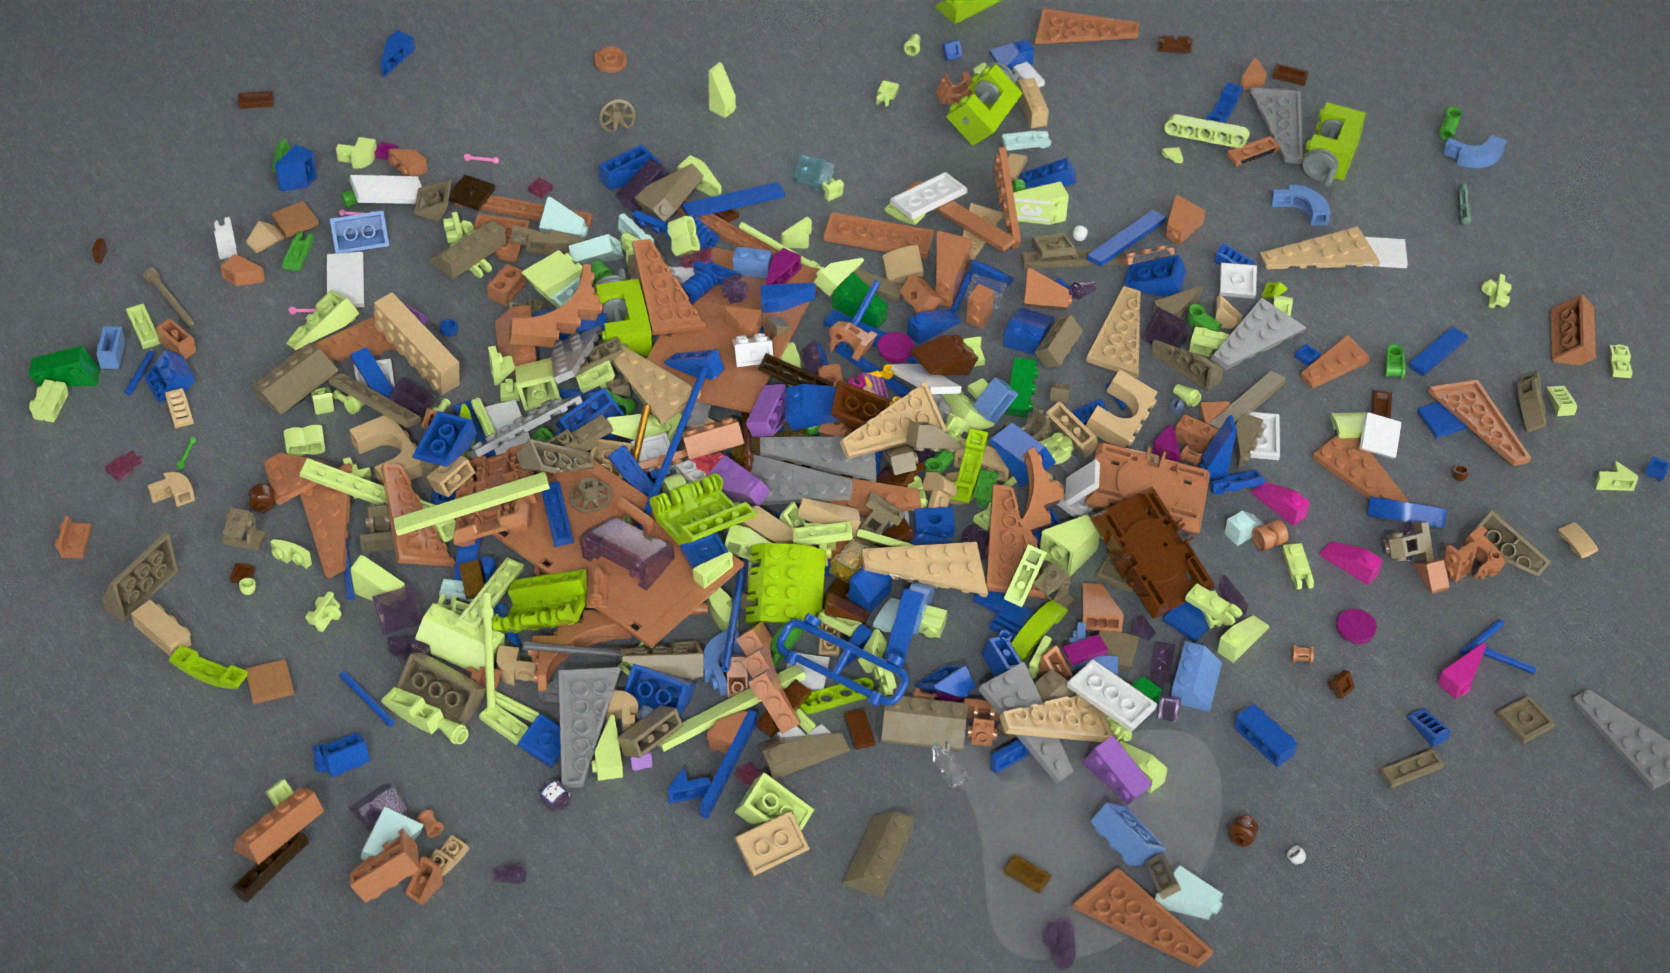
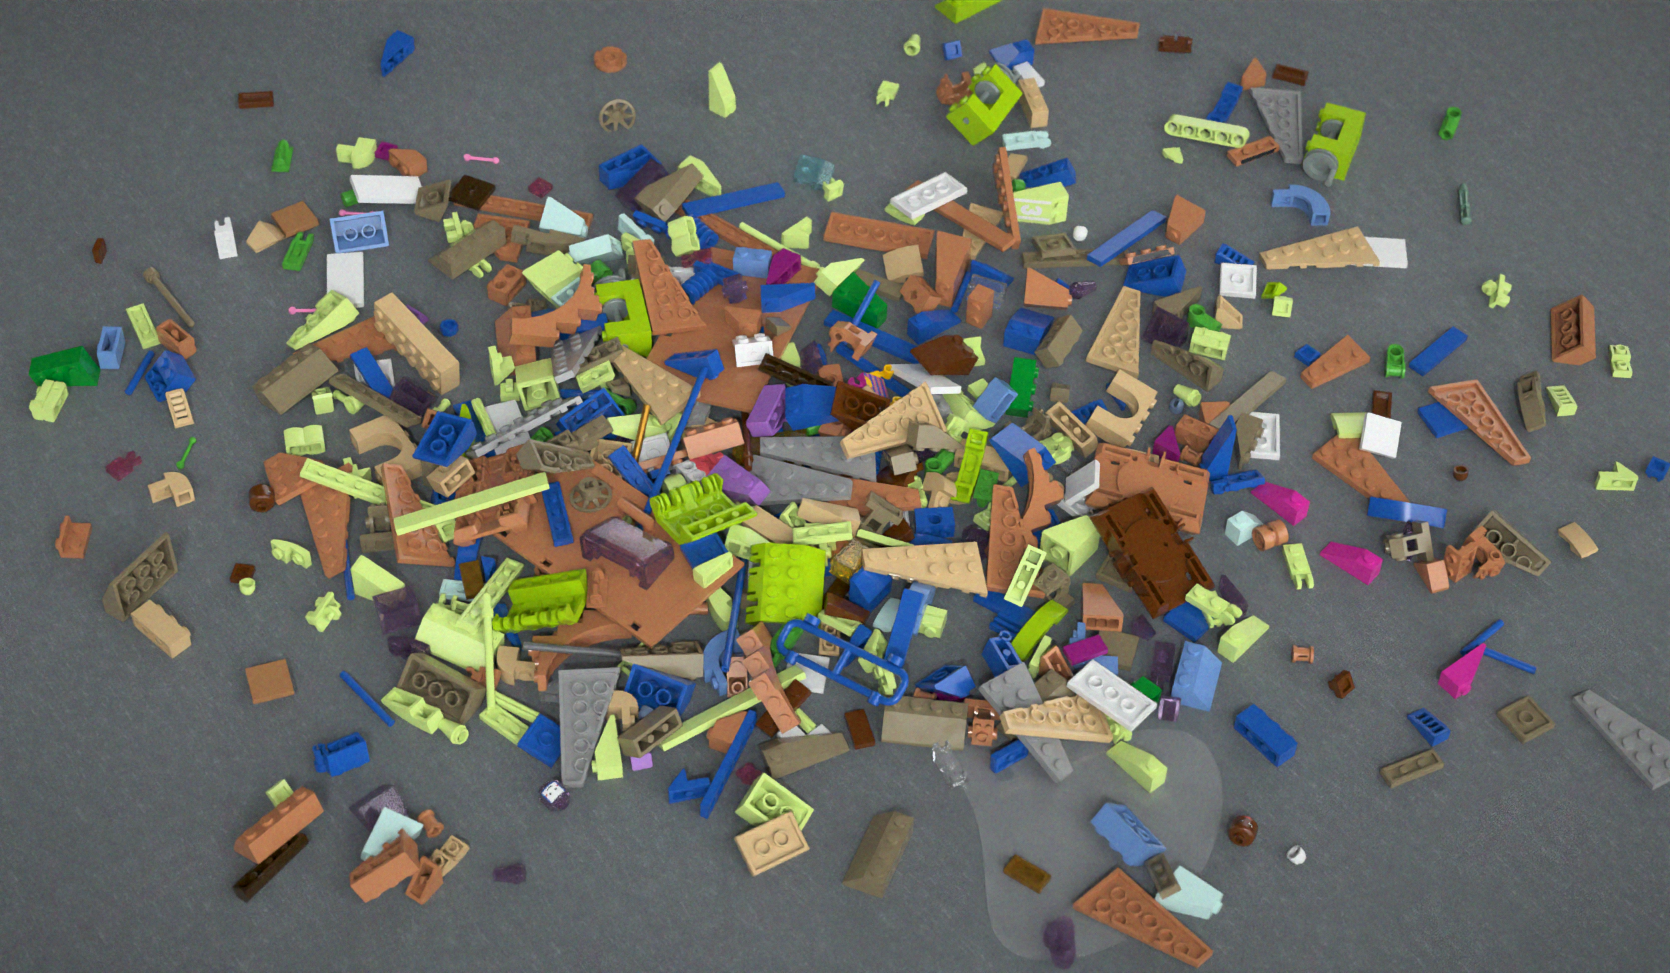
lime slope [169,645,249,689] -> none
nougat slope [221,254,265,286] -> none
dark tan tile [222,508,267,551] -> none
blue slope [275,144,317,192] -> none
reddish brown tile [715,209,739,223] -> none
lime beam [799,677,874,715] -> none
magenta tile [877,332,914,363] -> none
medium lavender wedge [1082,735,1153,804] -> none
light grey wing [1211,298,1307,370] -> none
magenta tile [1336,609,1377,644] -> none
medium blue arch [1444,135,1507,168] -> none

